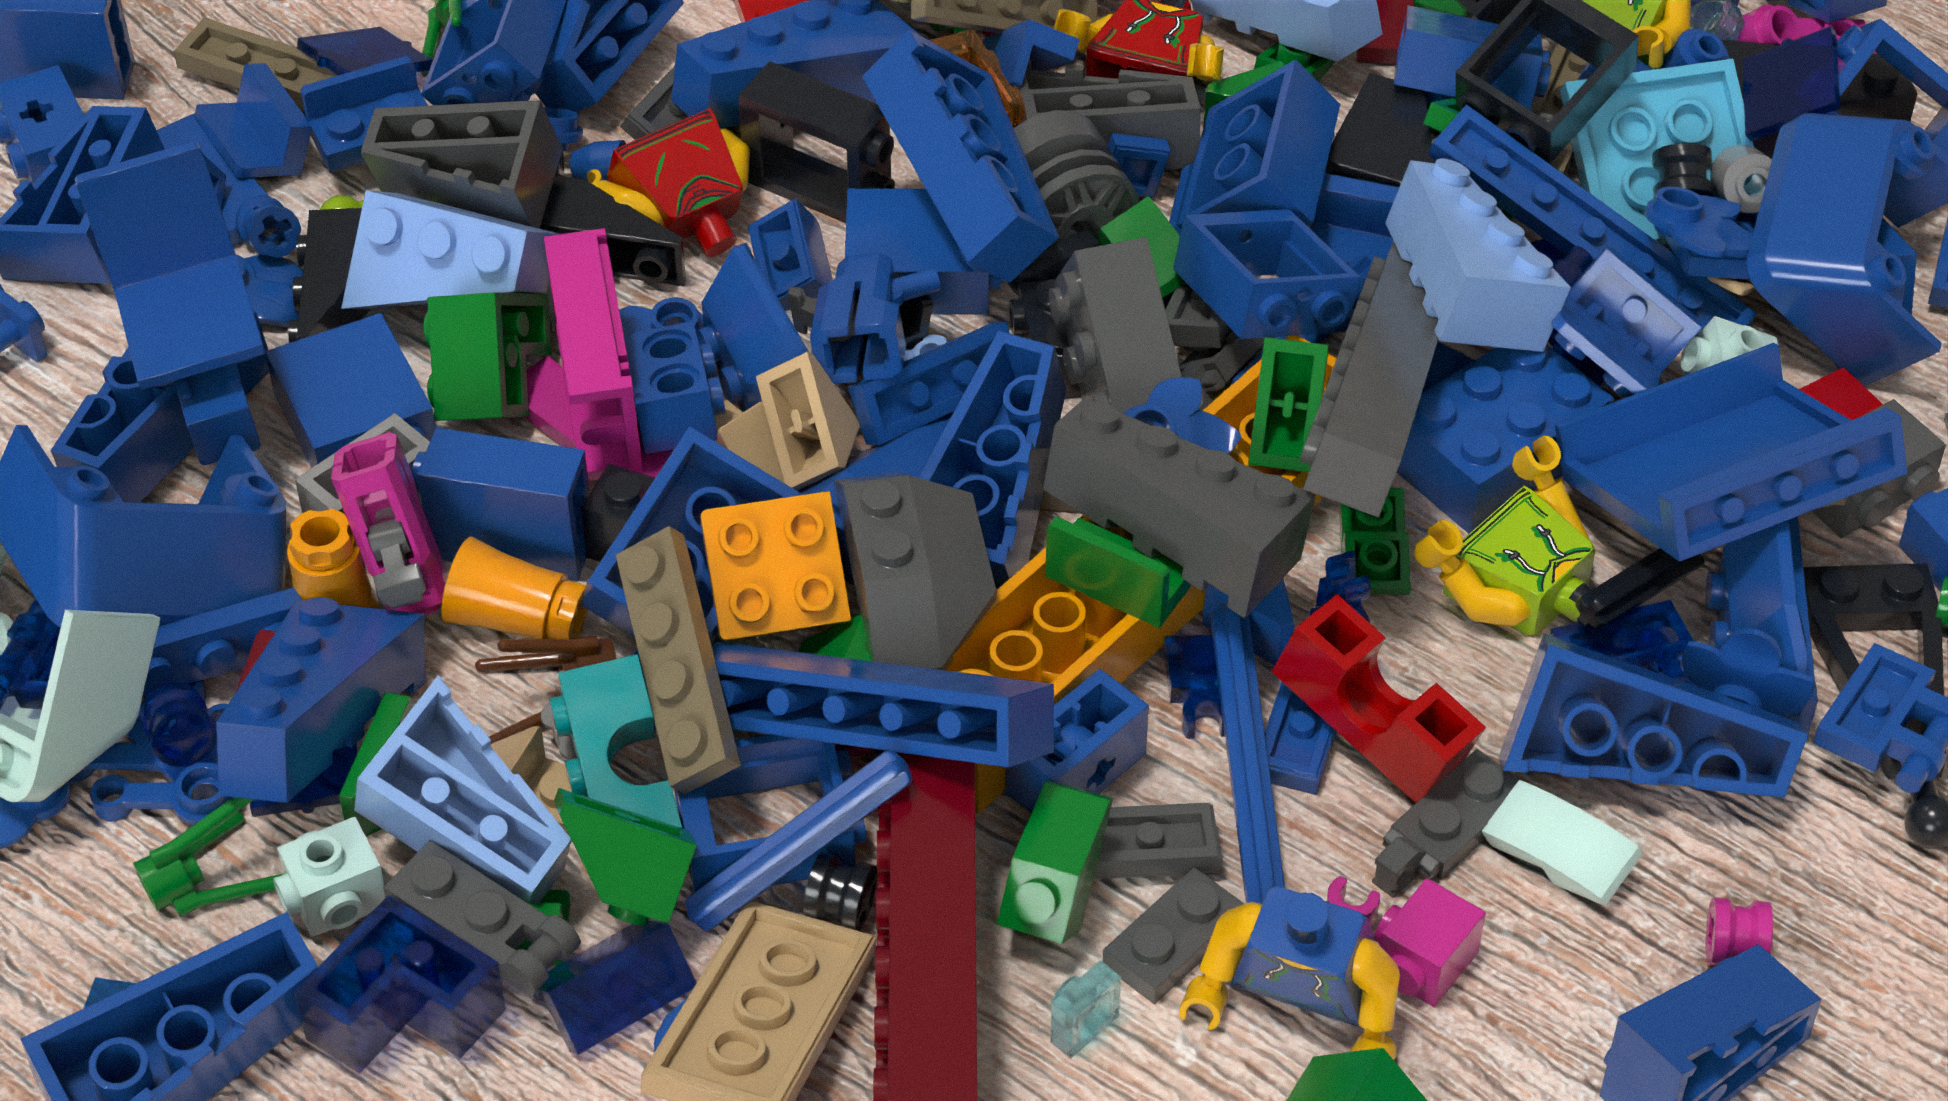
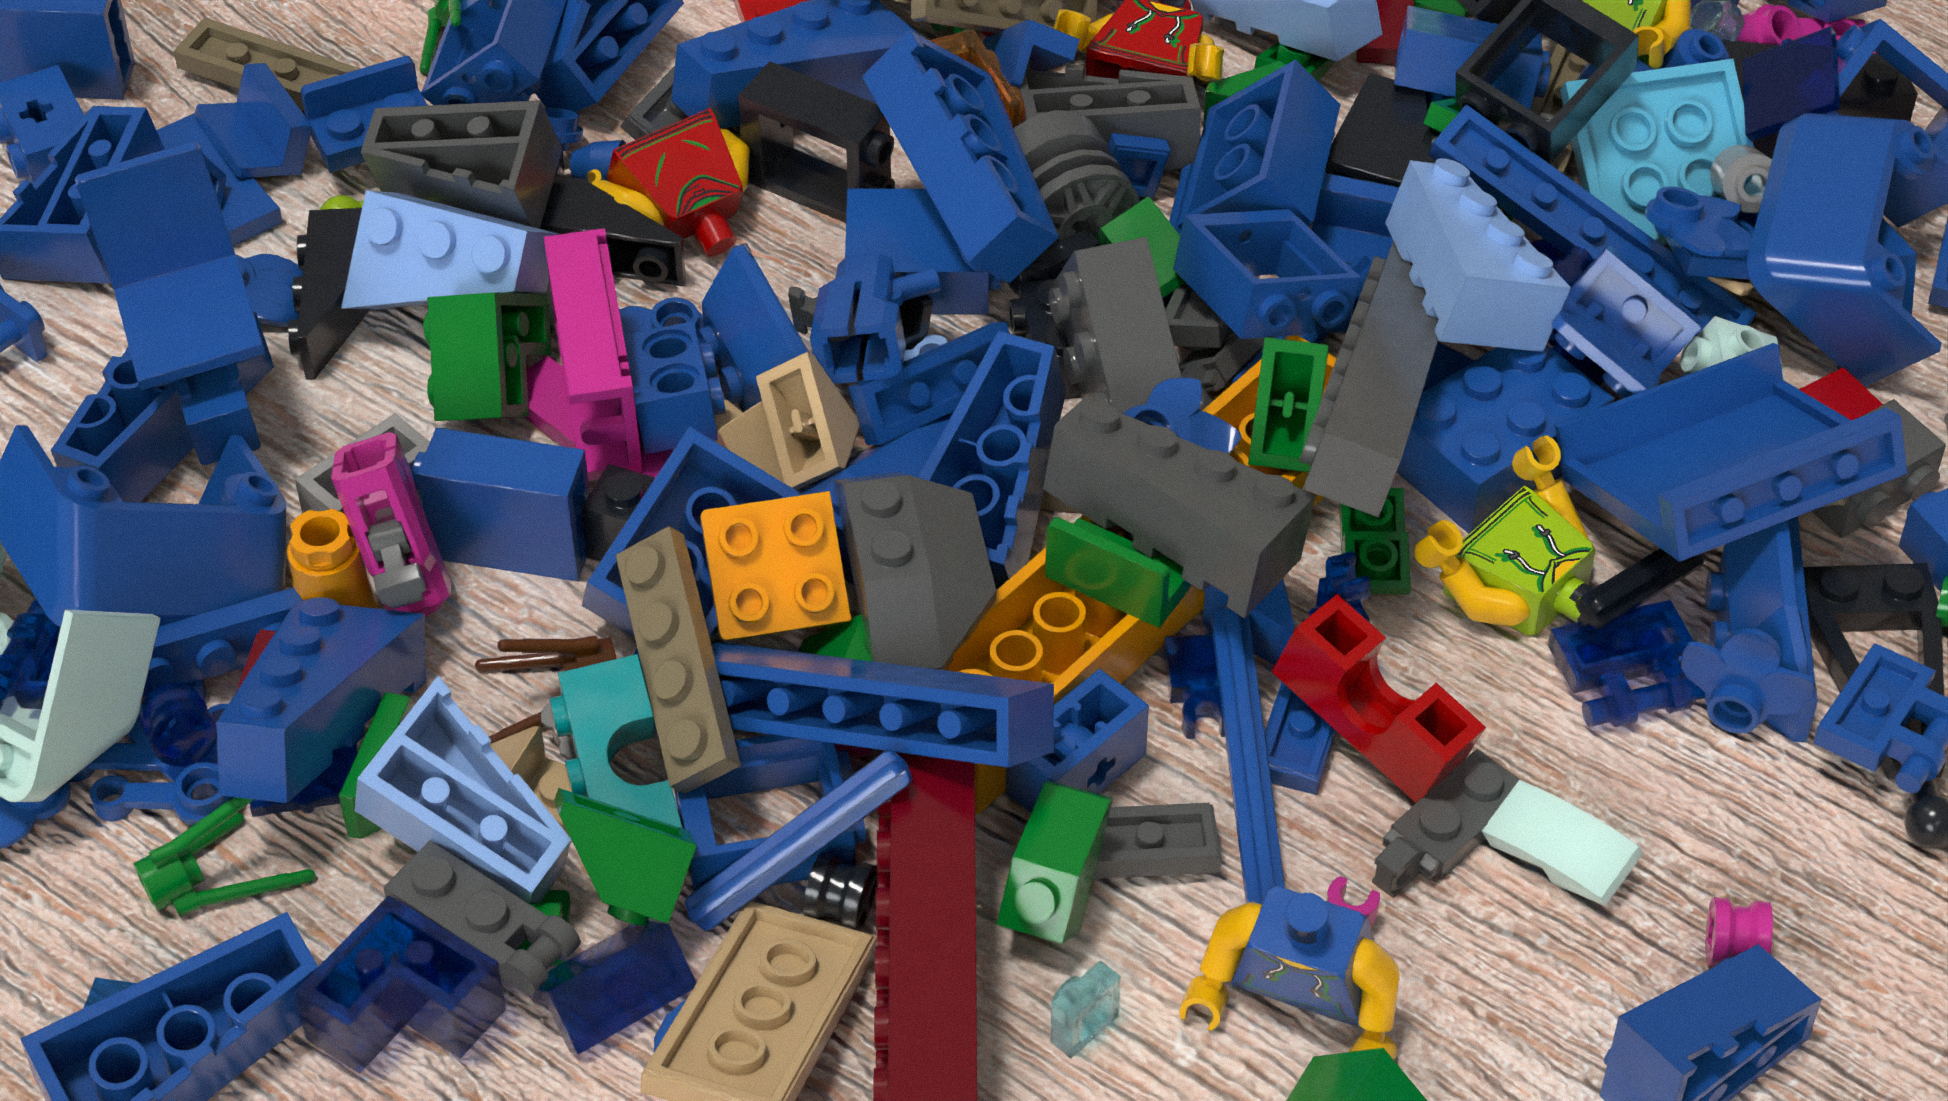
blue bush [235,195,301,258] -> none
blue brick [265,313,436,468] -> none
light aqua brick [273,817,389,938] -> none
clear blue piece [297,27,433,75] -> none
light orange plant [441,536,589,639] -> none
blue slope [748,198,833,311] -> none
dark grey plate [1102,867,1245,1005] -> none
dark pink brick [1374,878,1486,1007] -> none
blue wedge [1498,633,1808,798] -> none
black wheel [1652,143,1714,198] -> none

